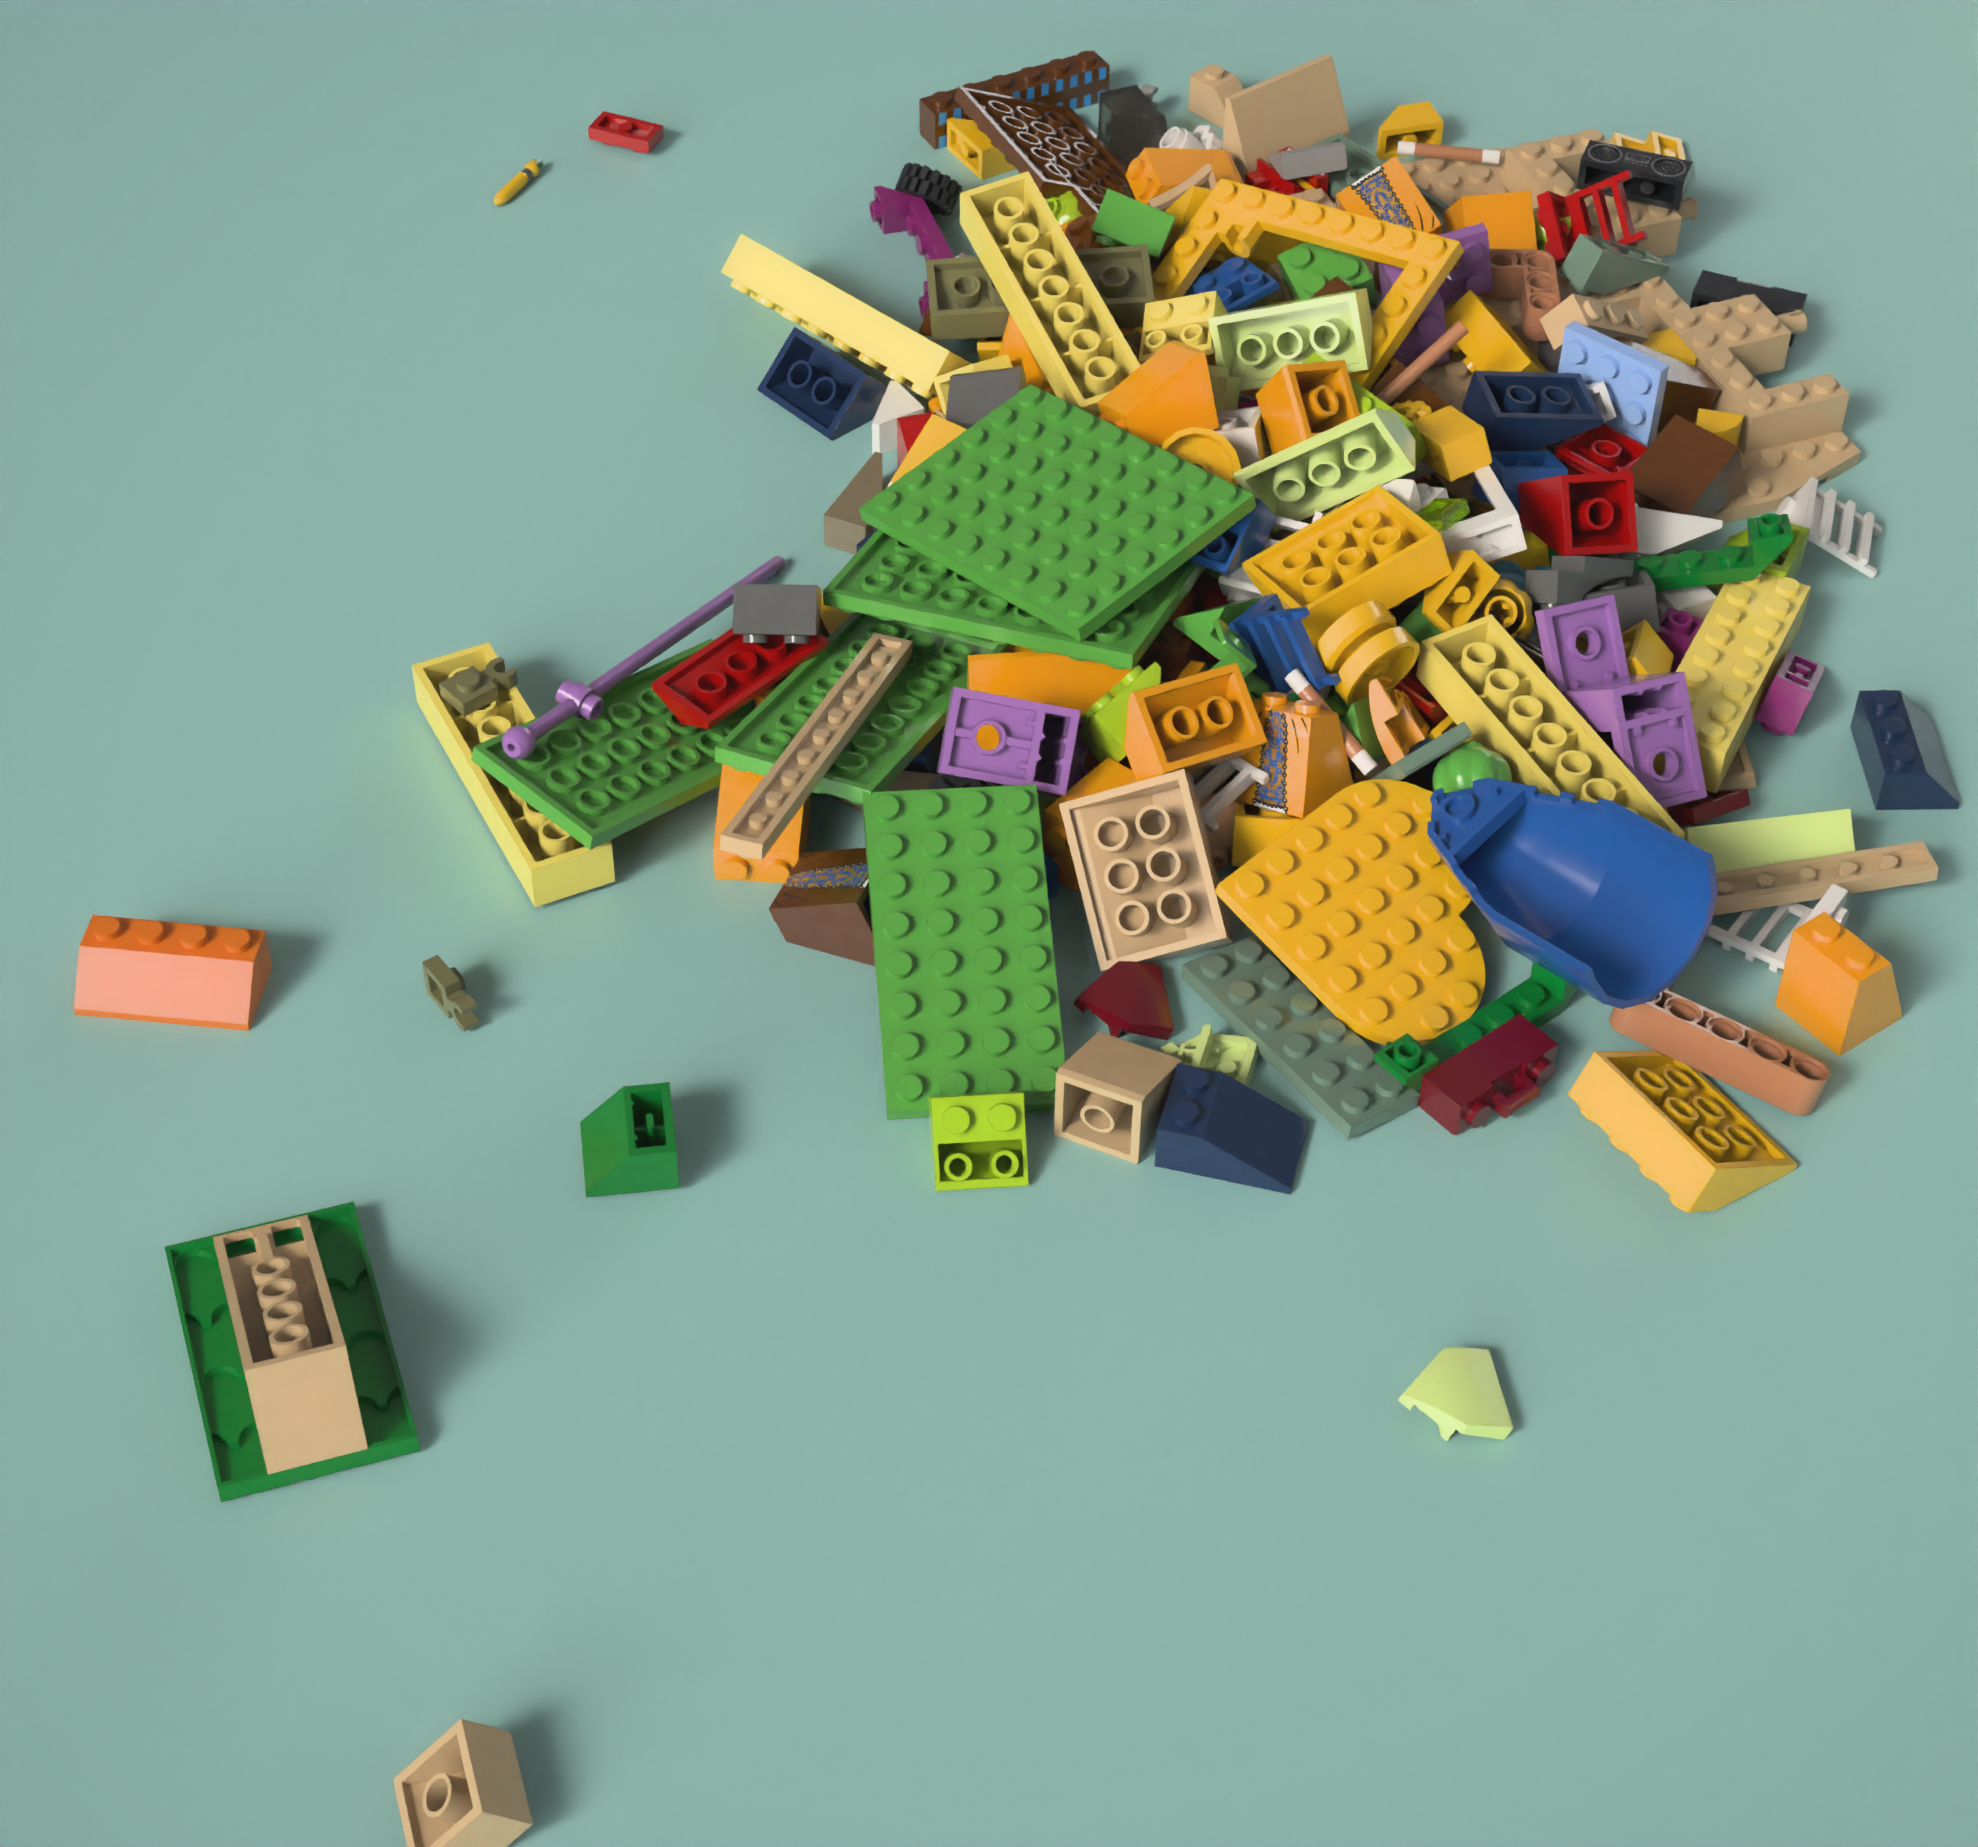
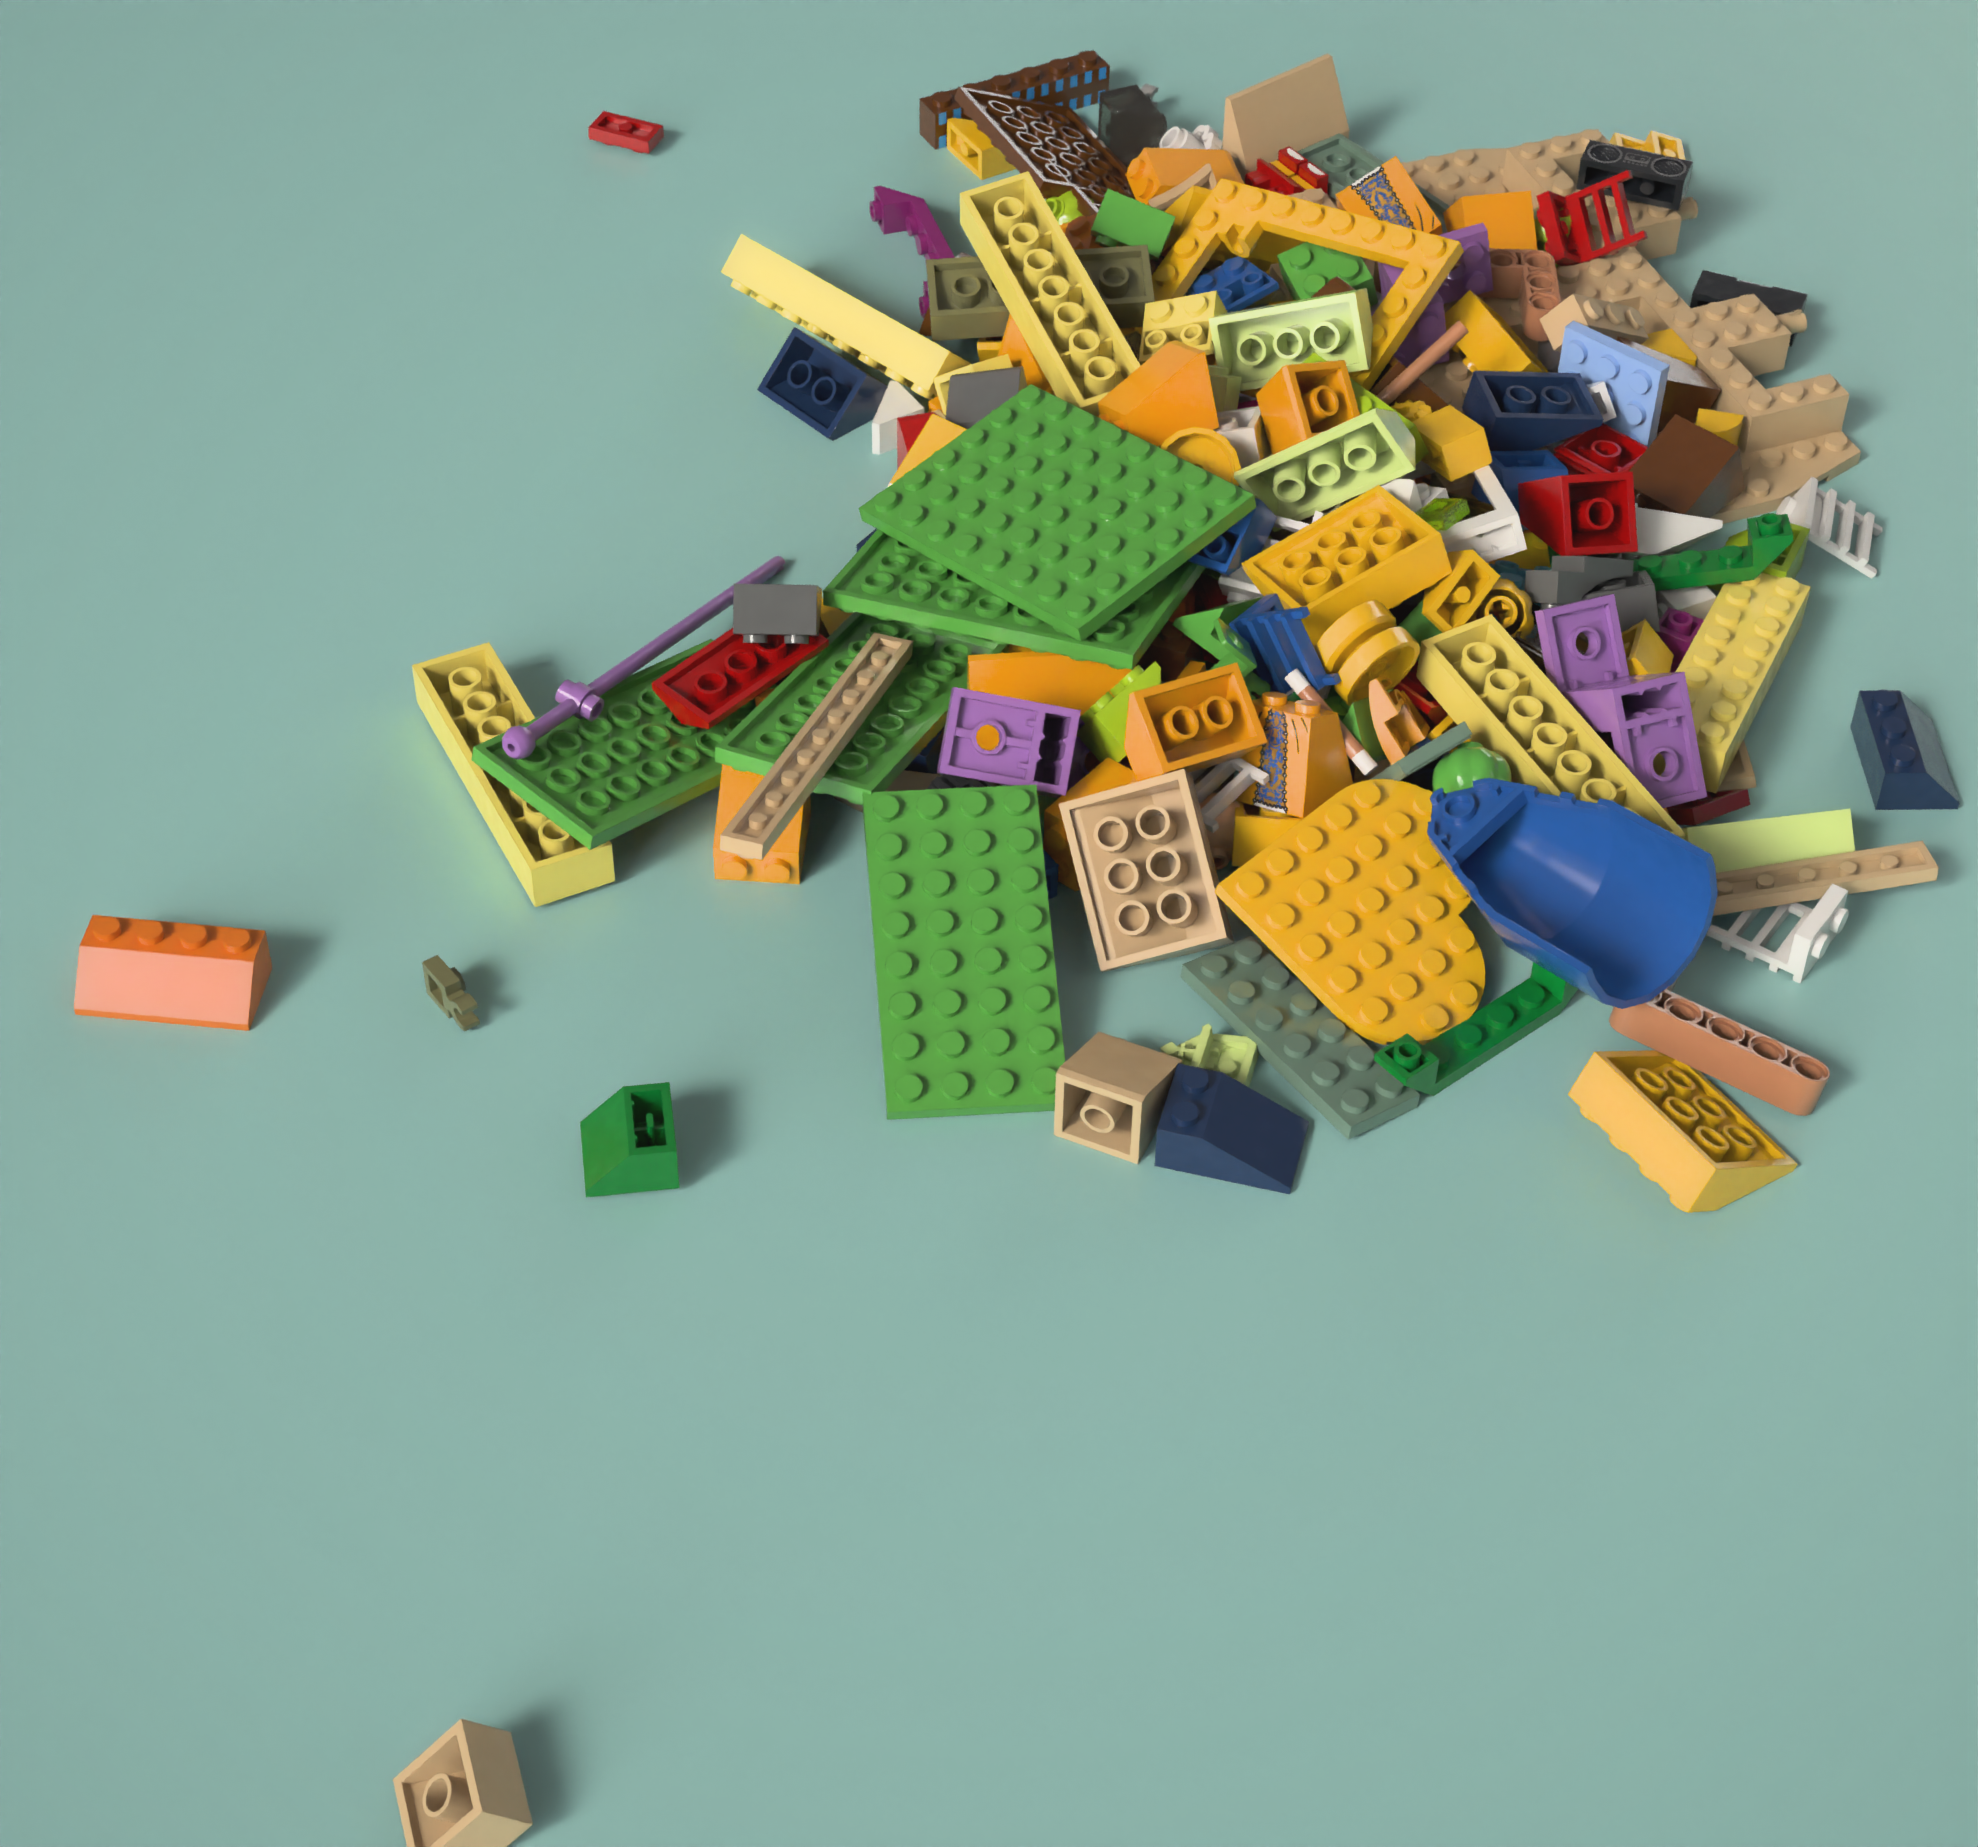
piece [165,1201,421,1502] -> none
olive plate [439,657,518,717] -> none
yellow piece [494,159,543,206] -> none
reddish brown slope [769,847,875,966] -> none
dark tan slope [824,451,883,554] -> none
black tyre [894,163,962,216] -> none
lime slope [928,1090,1029,1191] -> none
dark red slope [1073,961,1174,1041] -> none
tan slope [1188,63,1244,129] -> none
light grey slope [1268,142,1348,180] -> none
yellow slope [1376,101,1444,160] -> none
nougat bar [1397,141,1500,165] -> none
yellowish green slope [1398,1347,1513,1441] -> none
dark red piece [1418,1014,1558,1135] -> none
sand green slope [1559,234,1669,295] -> none
magenta slope [1755,650,1826,736] -> none
light orange slope [1775,912,1902,1057] -> none

